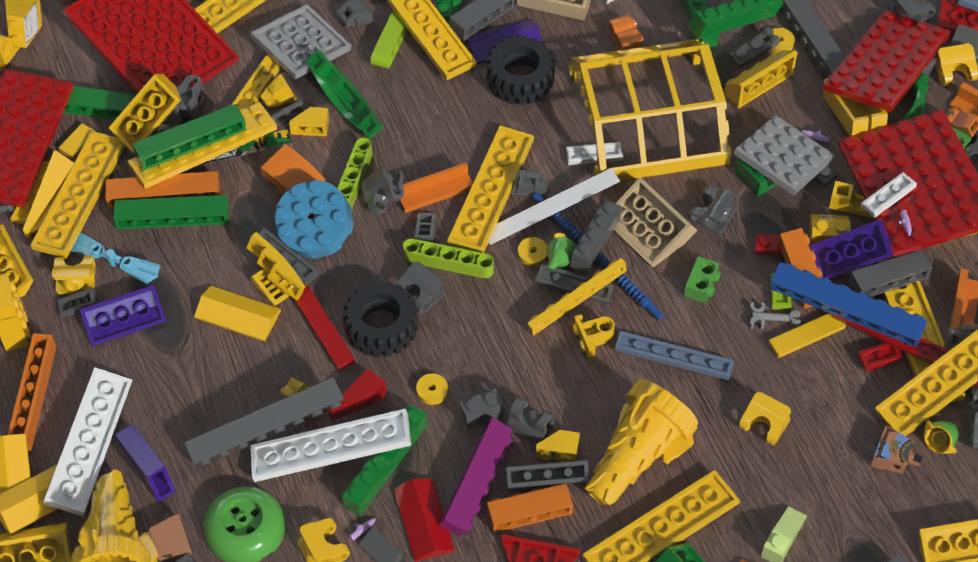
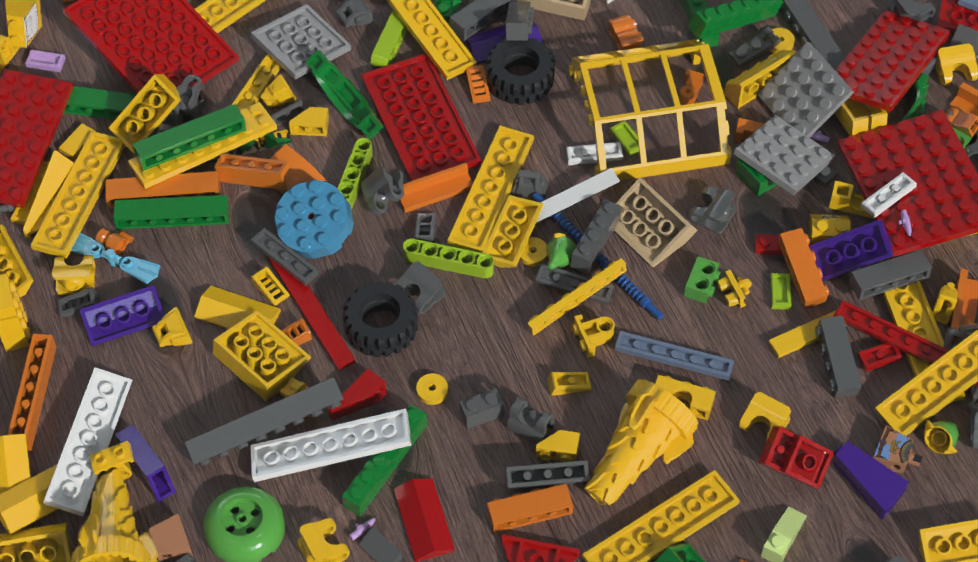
yellow slope [246,232,305,301] -> none
magenta brick [439,418,513,537] -> none
light grey bar [750,302,801,330] -> none
blue brick [770,262,927,348] -> none
none -> lavender tile [25,50,66,72]
none -> yellow pin [90,441,134,480]
none -> orange piece [96,228,134,255]
none -> yellow piece [152,307,192,347]
none -> yellow slope [213,310,311,401]
none -> orange panel [214,153,289,190]
none -> orange slope [281,318,312,346]
none -> red plate [361,53,482,182]
none -> orange slope [466,65,491,104]
none -> yellow slope [482,195,544,268]
none -> dark grey brick [506,1,534,40]
none -> yellow slope [547,372,592,395]
none -> lime tile [609,120,639,157]
none -> yellow arch [655,375,716,421]
none -> orange leg [679,69,704,105]
none -> yellow hips [717,269,752,308]
none -> orange leg [734,118,764,143]
none -> light grey plate [757,42,854,138]
none -> red slope [758,426,834,489]
none -> dark grey brick [815,316,861,398]
none -> dark purple slope [833,441,909,520]
none -> yellow piece [932,282,958,325]

